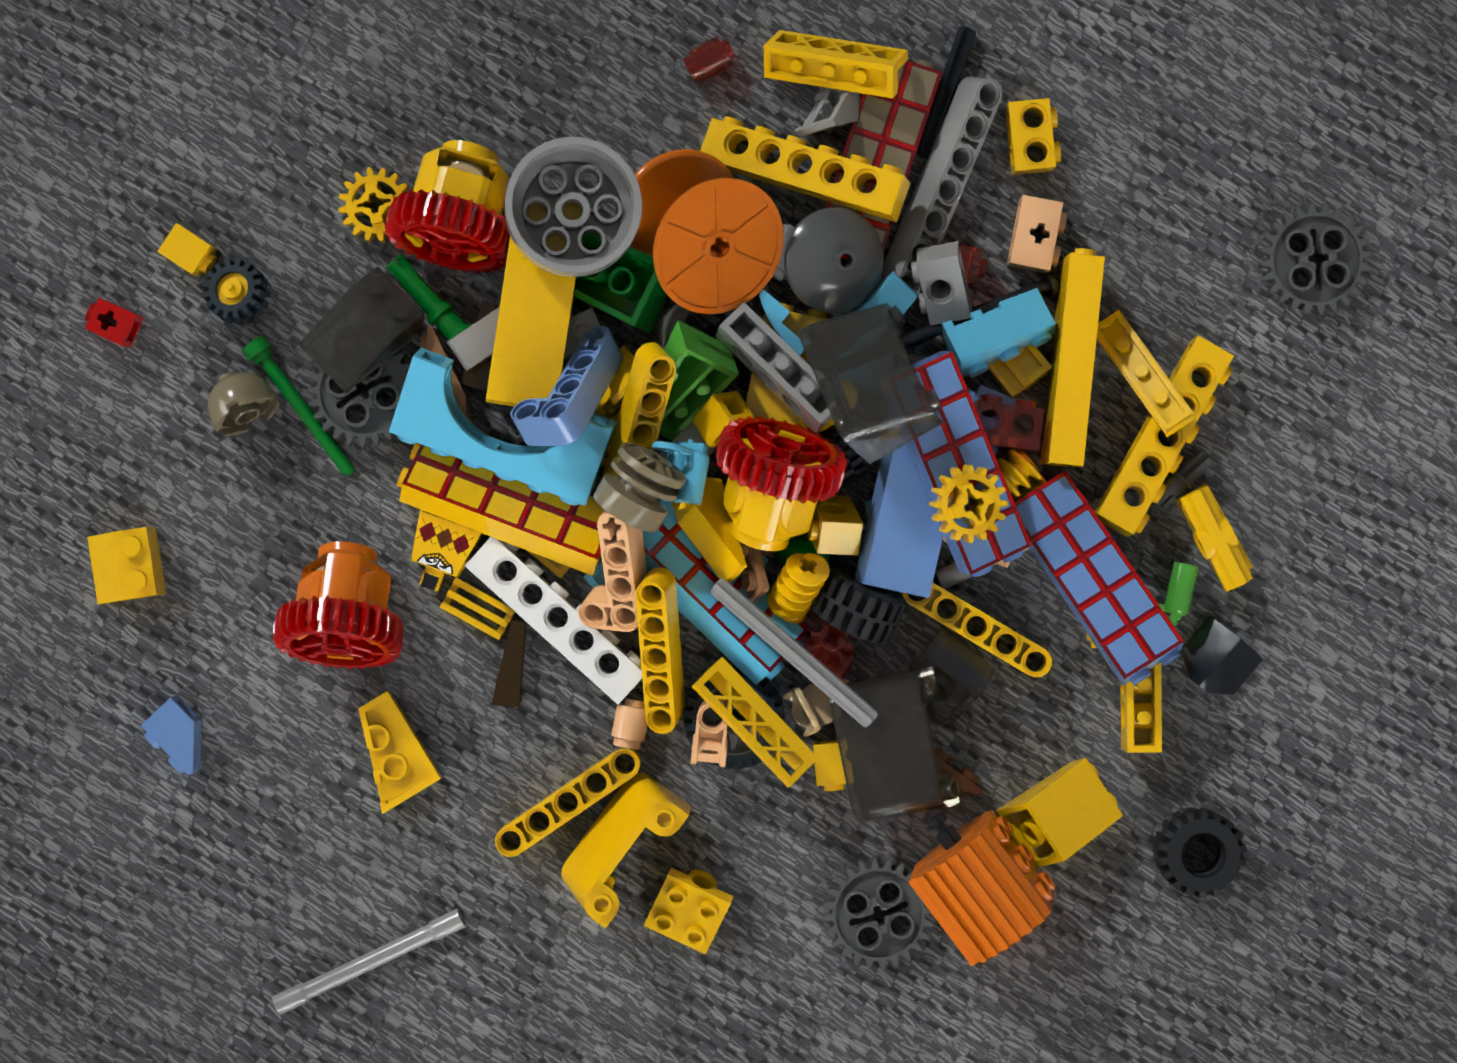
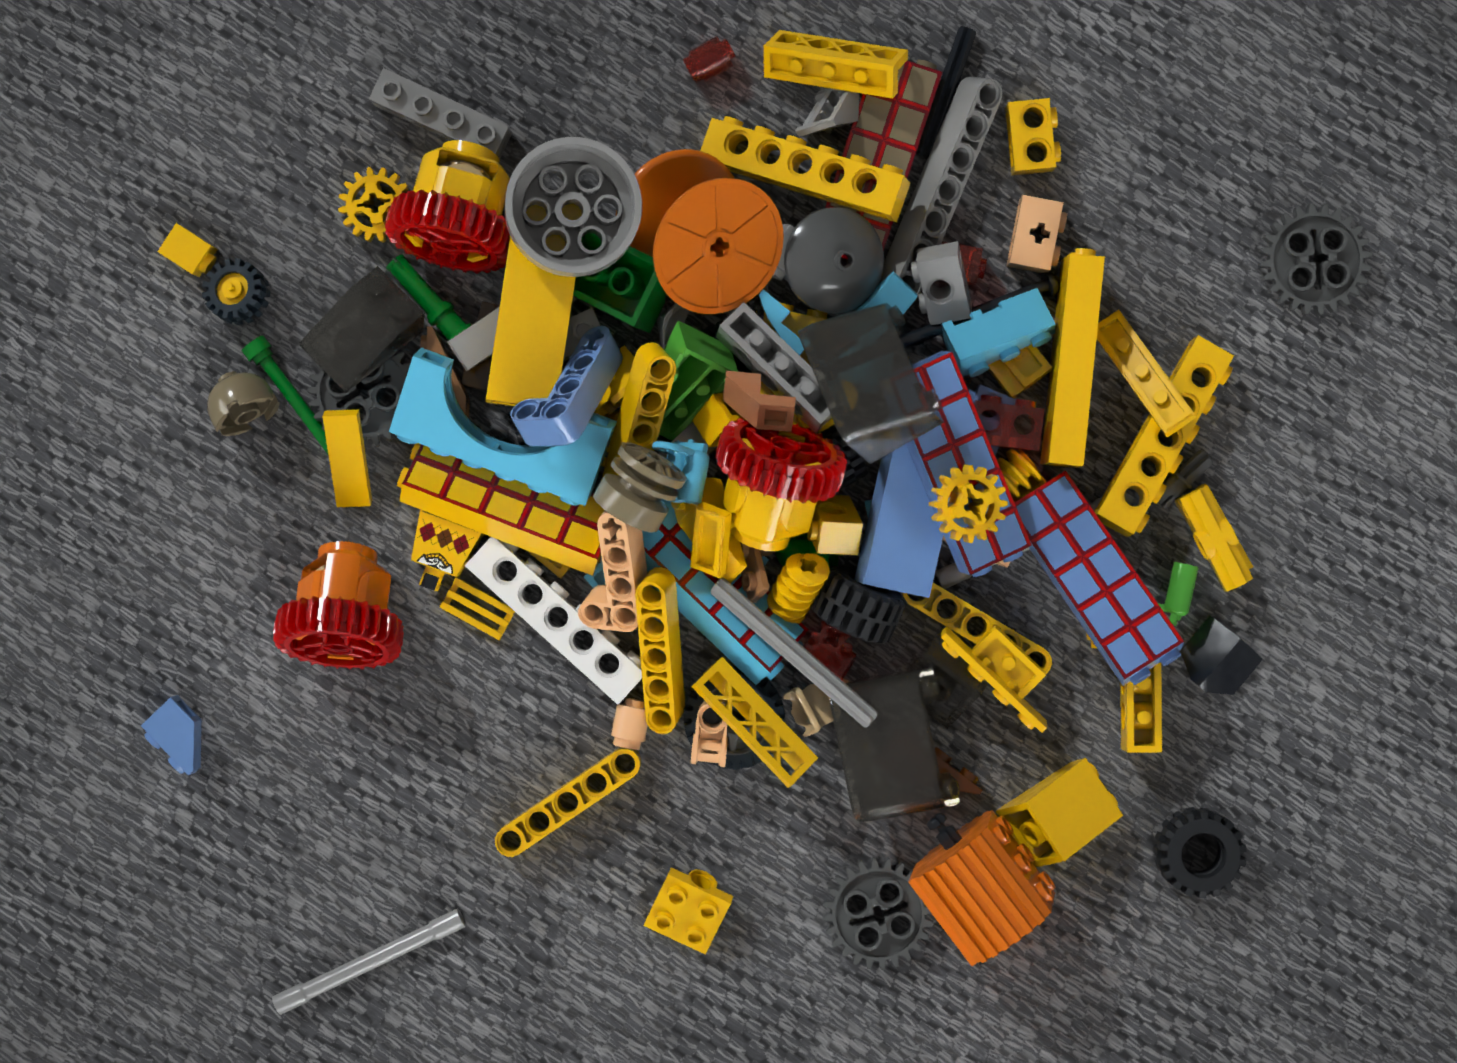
red brick [84,298,144,348] -> none
yellow slope [87,527,166,604] -> none
yellow wing [358,690,443,814] -> none
dark brown piece [491,620,527,707] -> none
yellow windscreen [561,773,691,929] -> none
yellow brick [812,739,851,791] -> none
none -> yellow tile [322,409,373,507]
none -> light grey brick [369,68,512,160]
none -> yellow tile [690,501,732,578]
none -> nougat slope [723,371,796,432]
none -> yellow bracket [941,625,1047,733]

